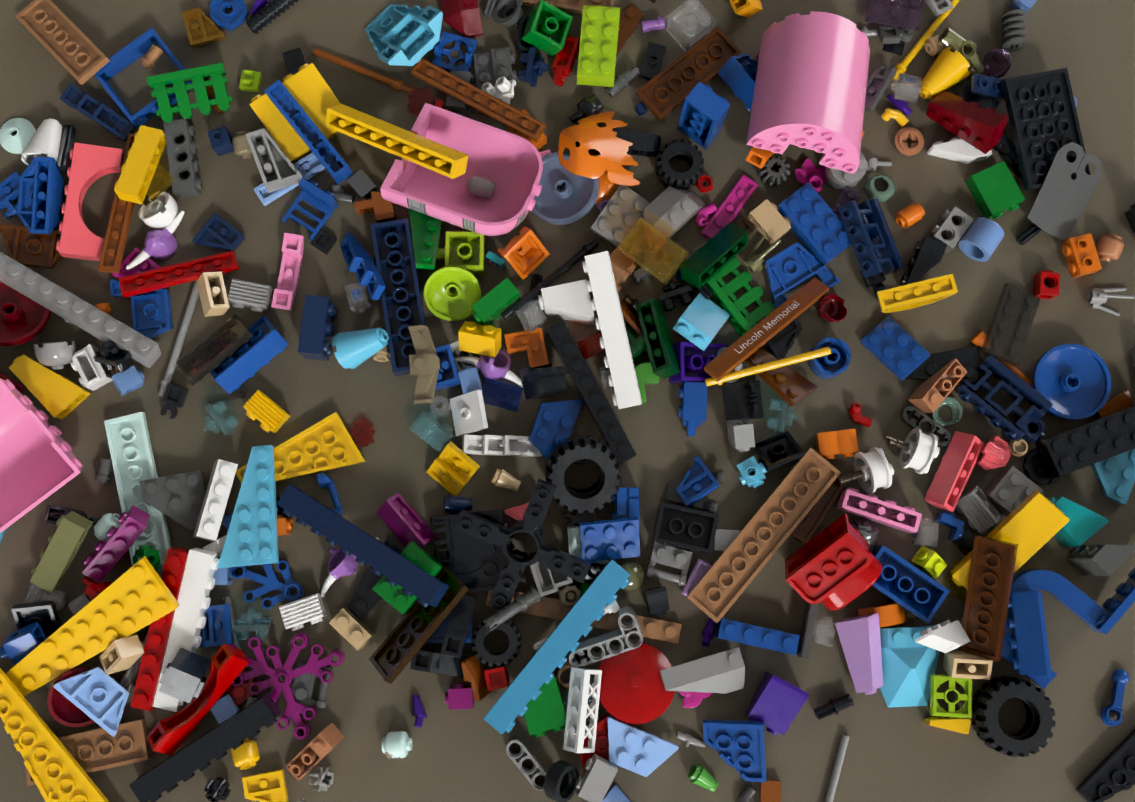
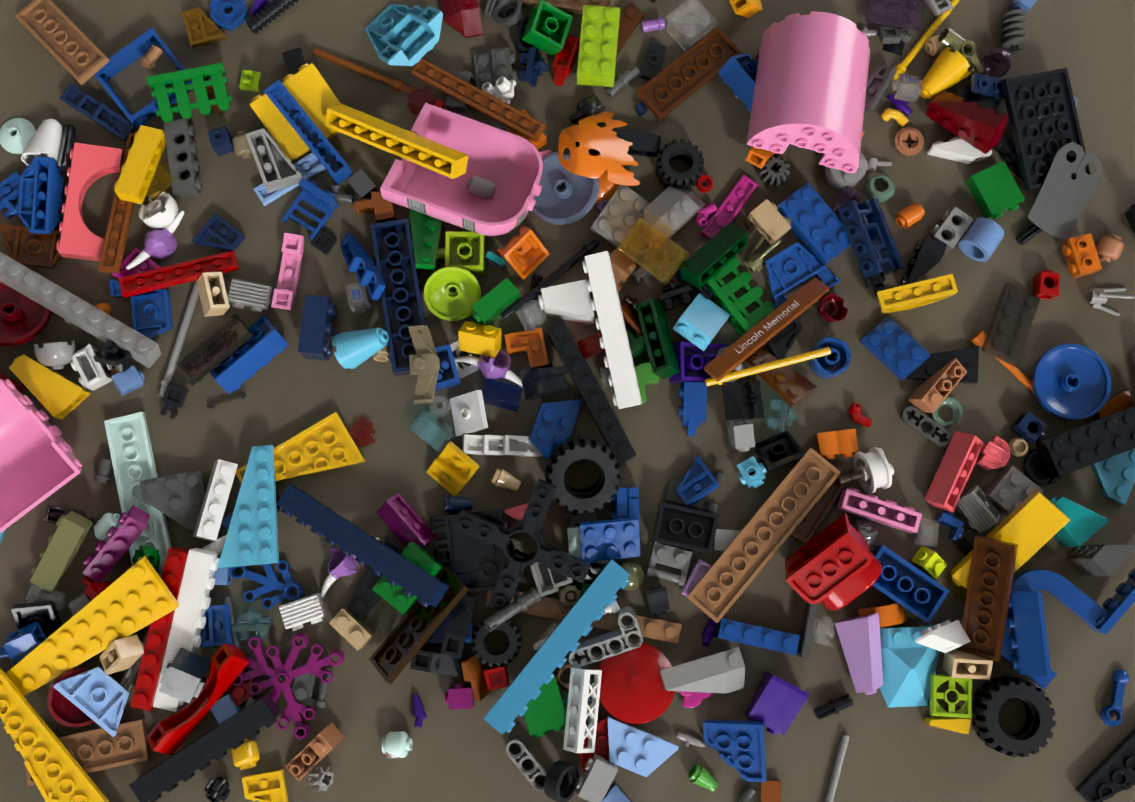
clear light blue hips [204,401,239,436] -> none
yellow brick [243,389,290,433] -> none
orange plate [277,515,294,536] -> none
blue bar [316,472,343,516] -> none
blue piece [432,31,478,72] -> none
medium blue brick [458,366,483,394] -> none
blue brick [677,82,730,150] -> none
dark pink plate [795,158,827,193] -> none
white wheel [883,428,940,474] -> none
dark blue fence [957,354,1053,442] -> none

